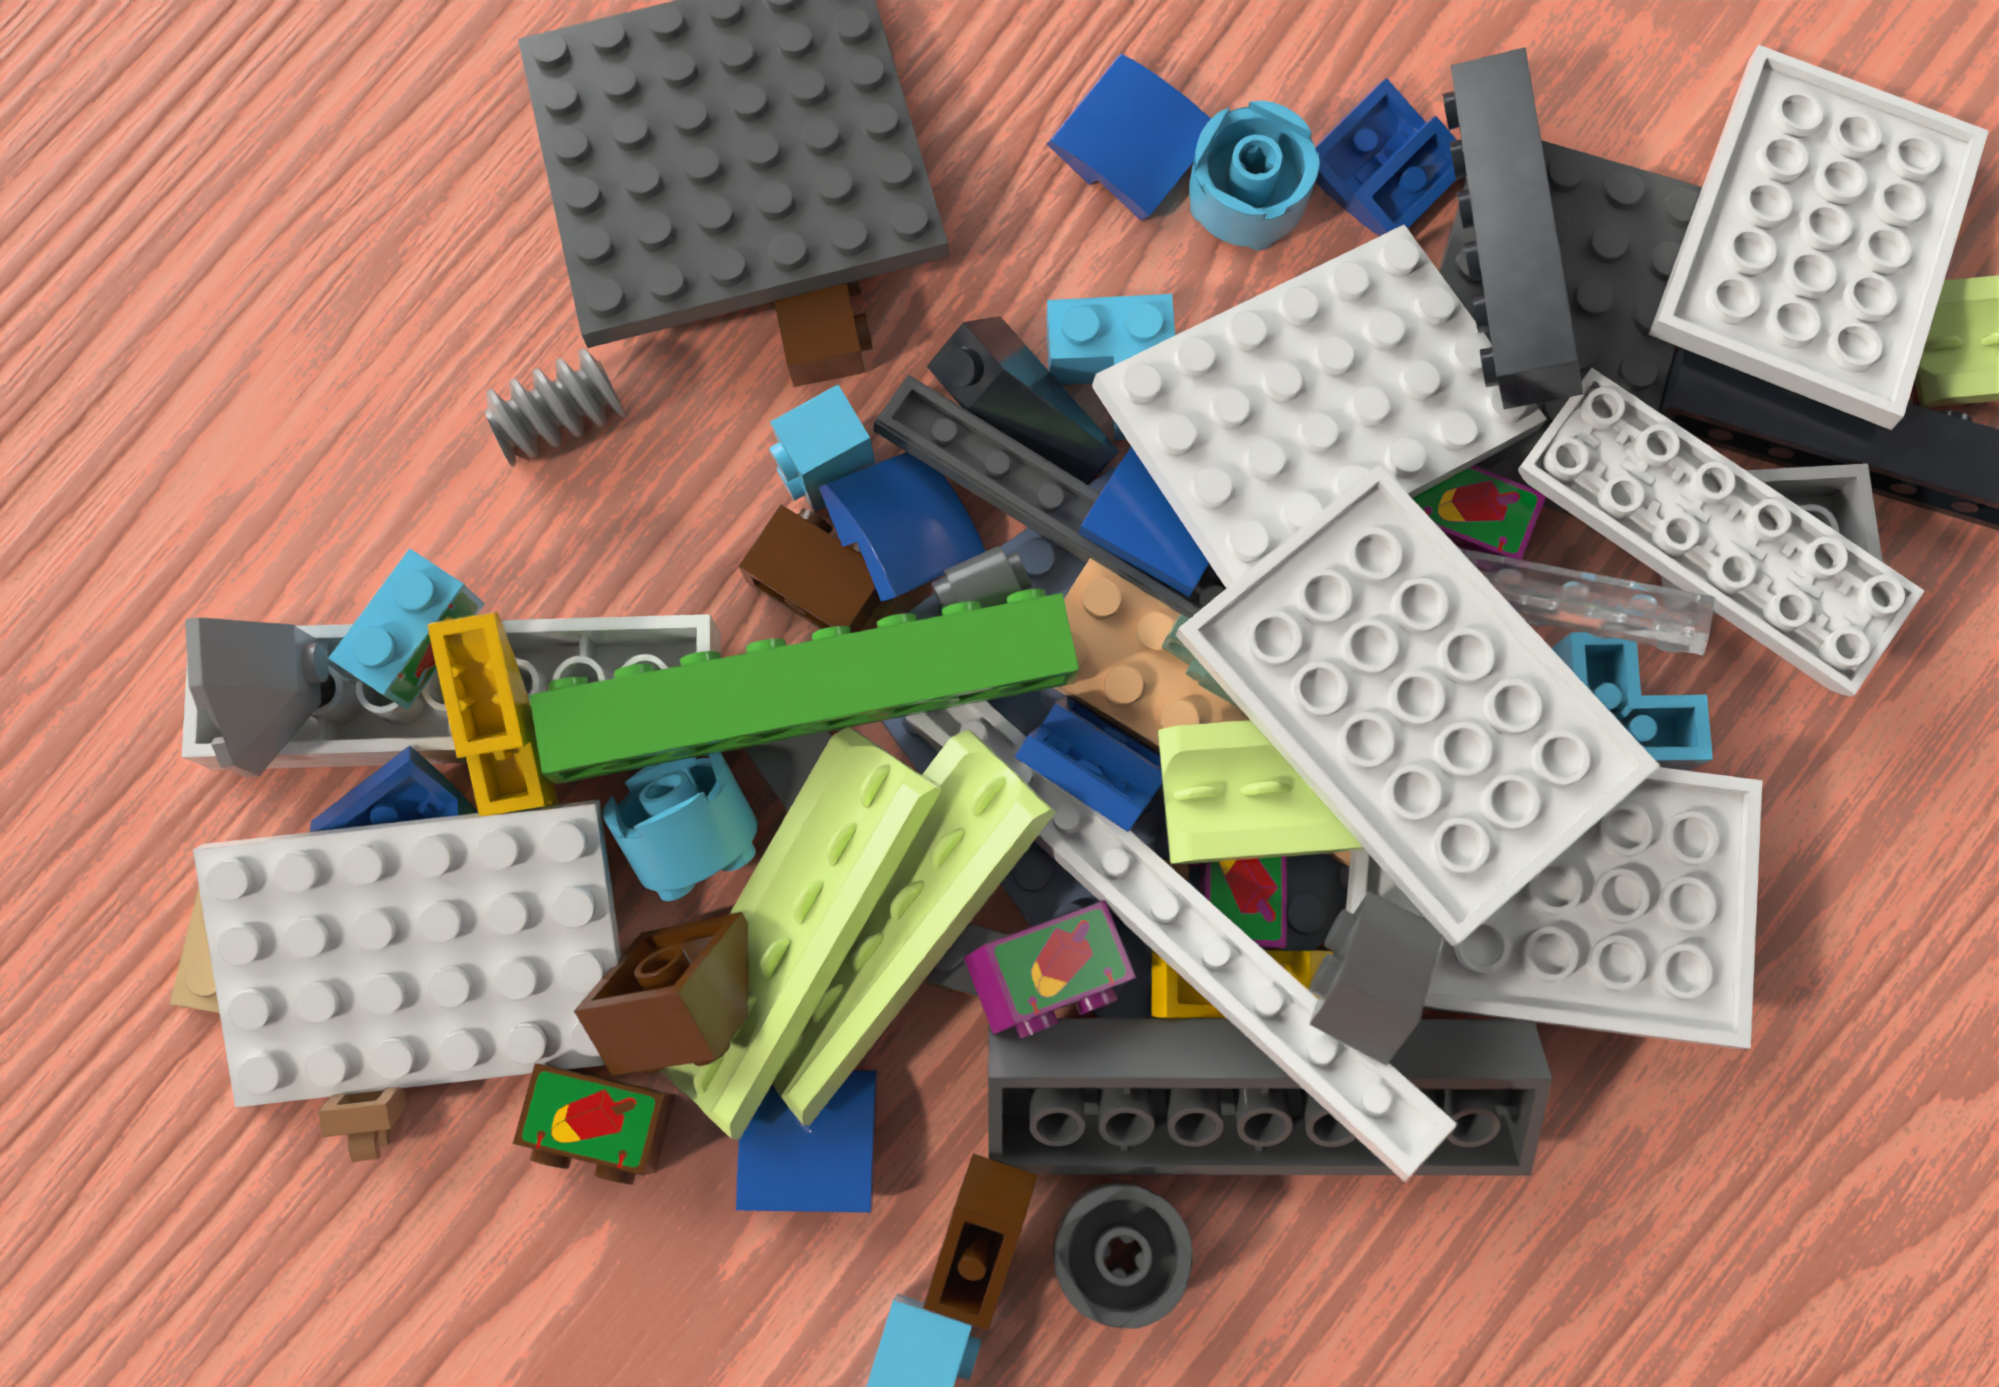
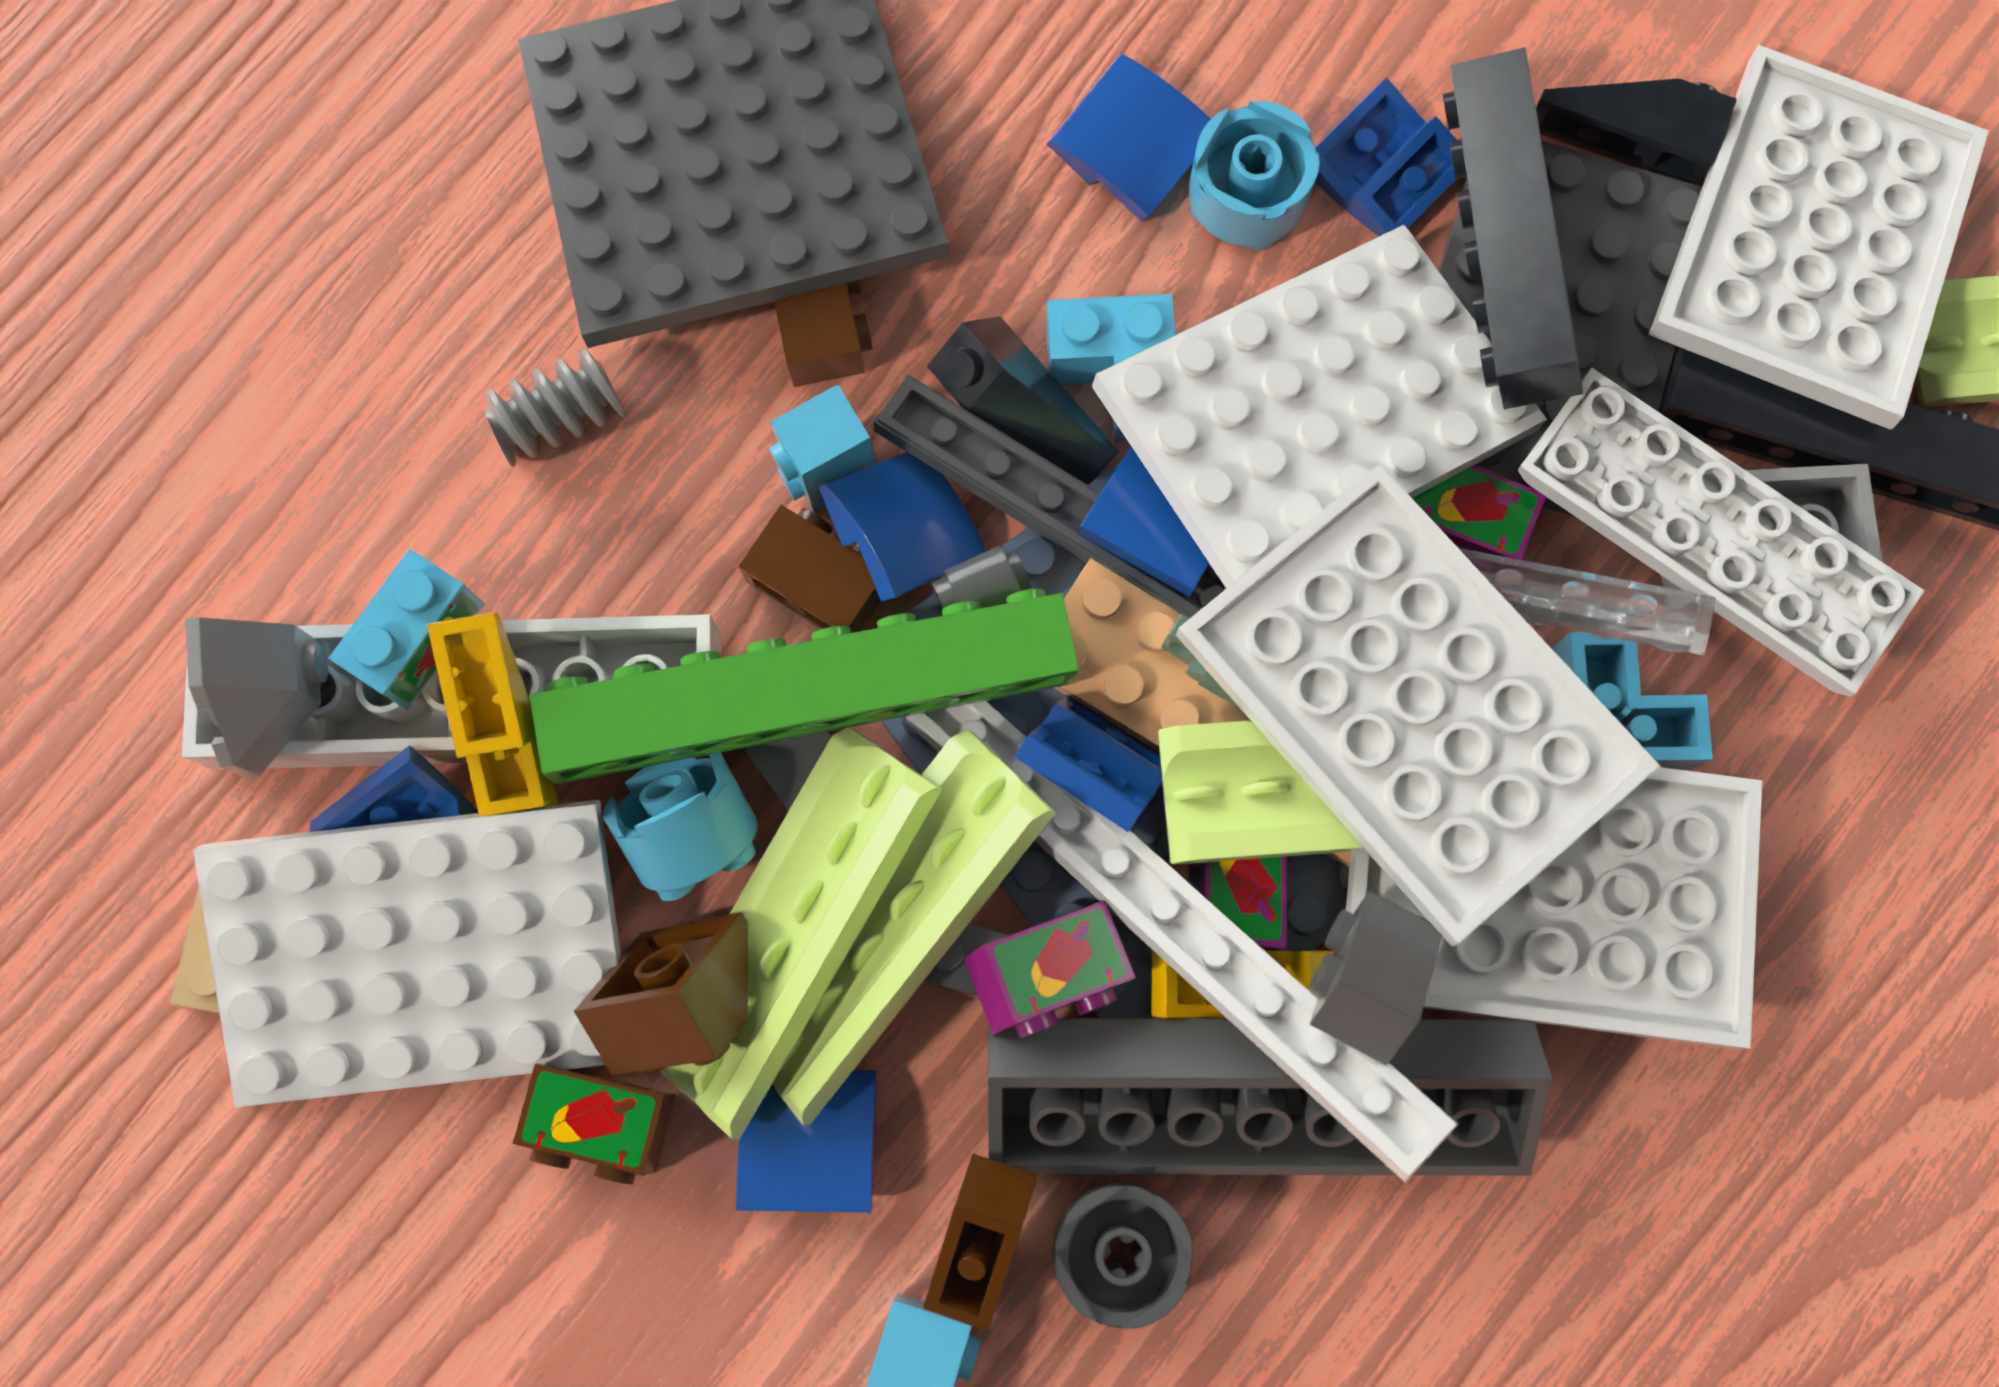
medium nougat tile [319,1087,408,1162] -> none
none -> black slope [1535,78,1737,185]

